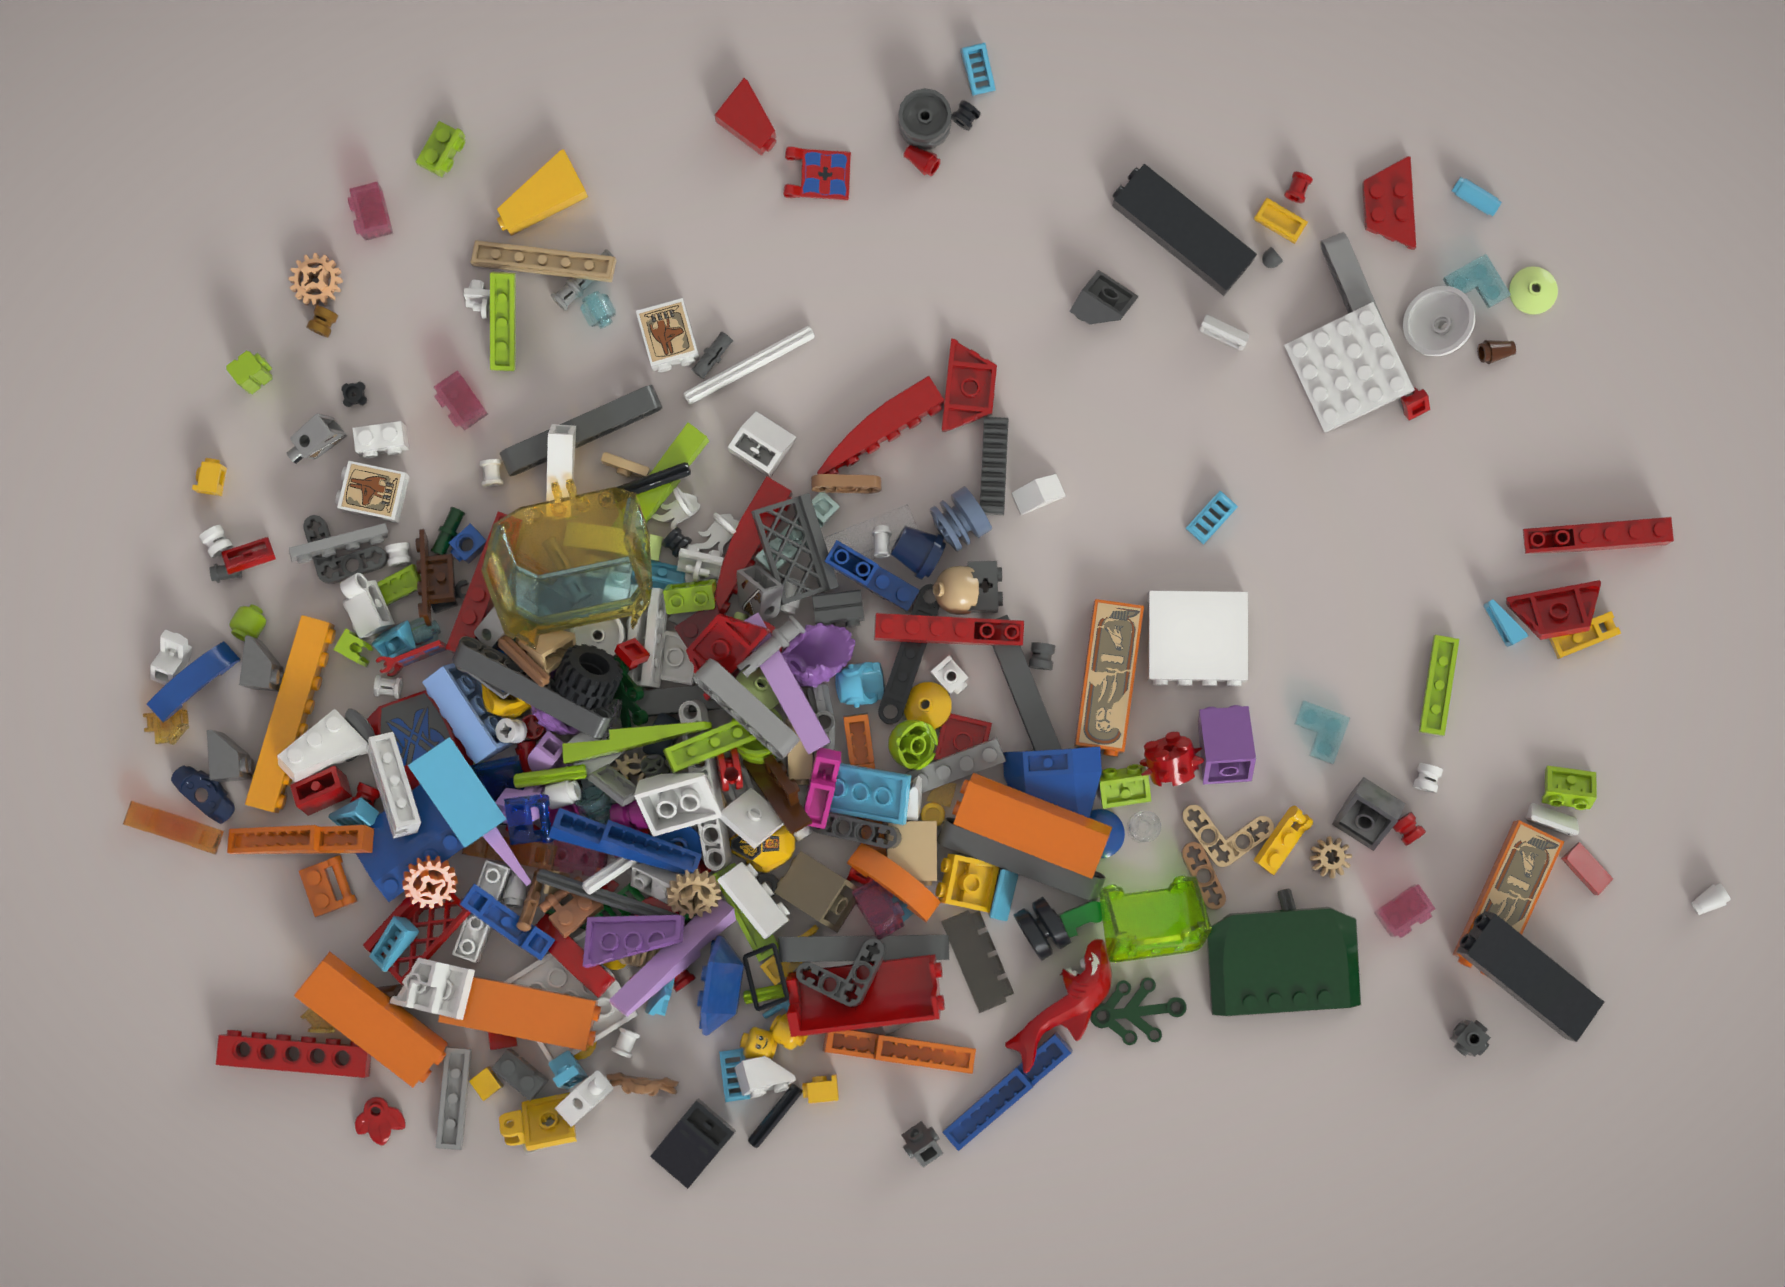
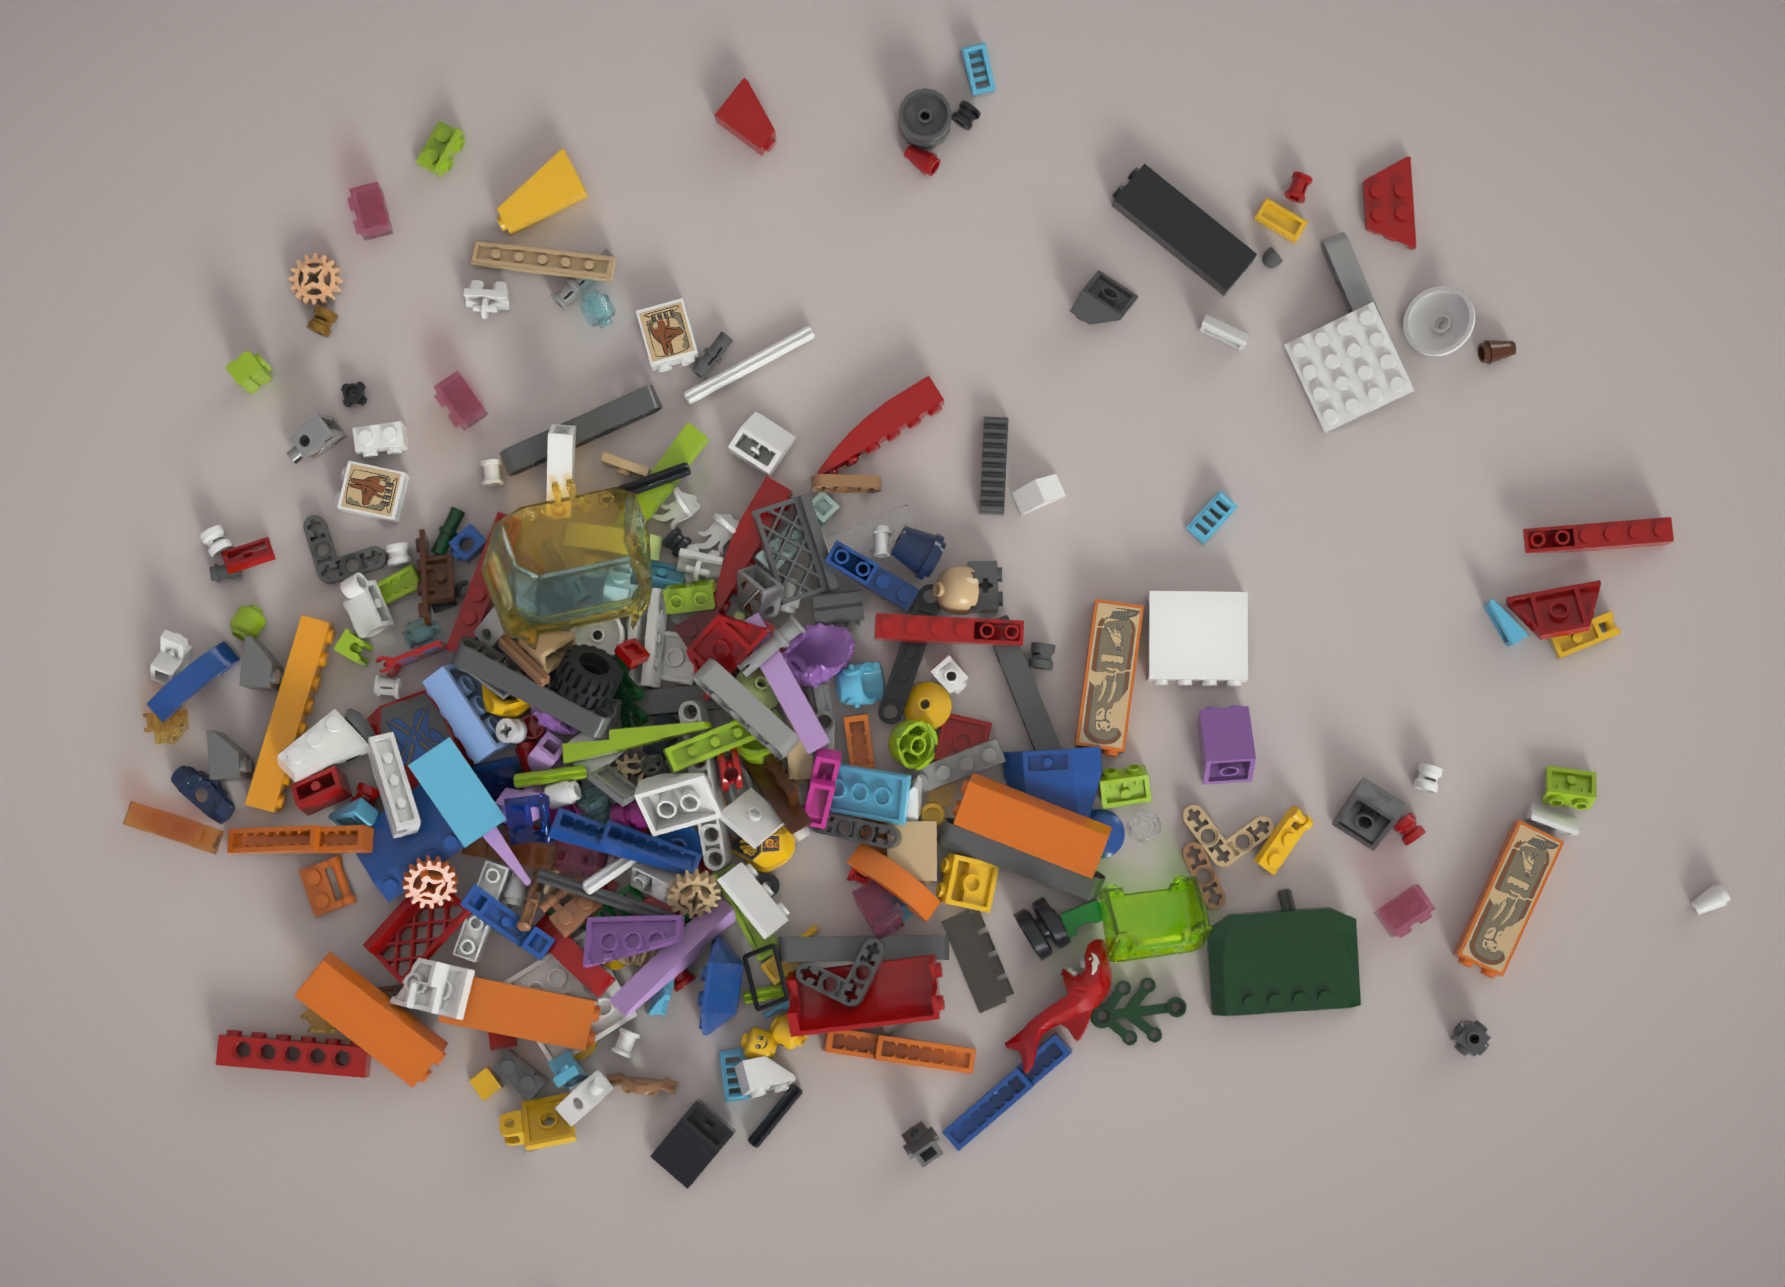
yellow brick [192,458,227,496] -> none
light grey plate [289,523,388,564] -> none
red plate [355,1097,406,1146] -> none
medium azure slope [369,916,420,972] -> none
medium azure slope [371,620,416,658] -> none
light grey plate [436,1047,472,1150] -> none
lime plate [490,272,516,371] -> none
dark tan slope [774,851,864,933] -> none
red flag [784,147,851,200] -> none
yellow brick [802,1074,839,1103] -> none
sand blue wheel [930,486,992,552] -> none
red wing [942,338,997,432] -> none
medium azure slope [989,869,1018,921] -> none
red brick [1139,731,1204,786] -> none
clear light blue plate [1294,701,1350,764] -> none
tan gear [1309,836,1352,878] -> none
red tile [1401,387,1430,421] -> none
lime plate [1419,635,1459,736] -> none
clear light blue plate [1443,254,1511,309] -> none
medium azure piece [1452,177,1502,216] -> none
black brick [1456,911,1604,1042] -> none
yellowish green dish [1509,267,1558,315] -> none
slope [1561,842,1613,895] -> none

